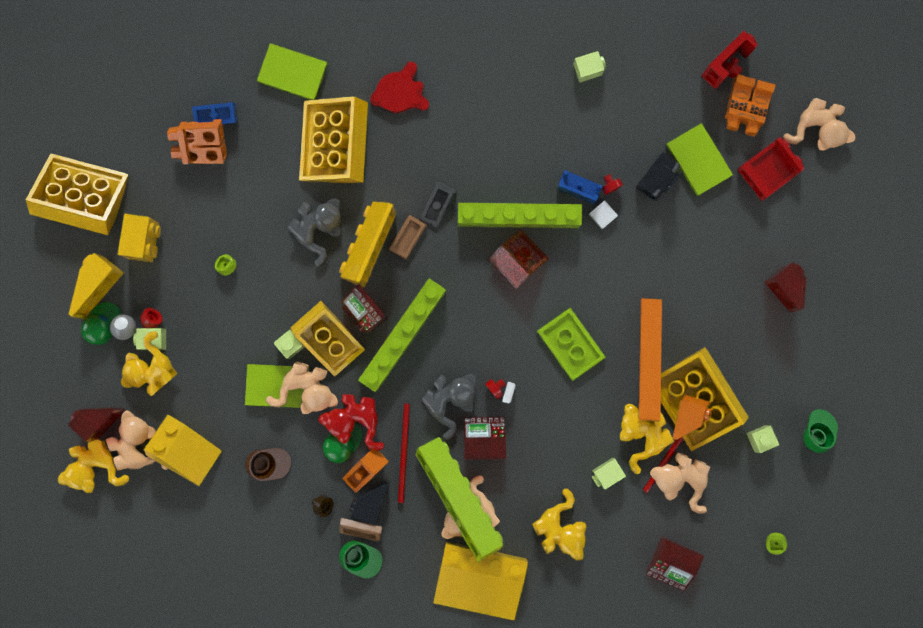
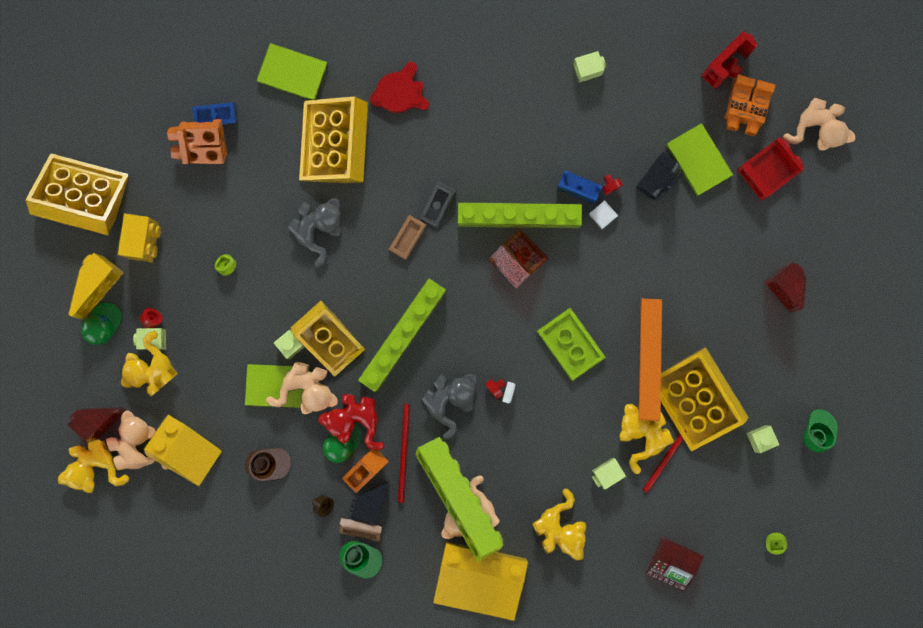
light grey piece [110,314,137,340] -> none
yellow slope [339,202,396,288] -> none
clear red slope [341,284,388,334] -> none
clear red slope [464,417,506,460] -> none
light nougat animal [650,452,710,514] -> none
orange slope [672,395,712,440] -> none

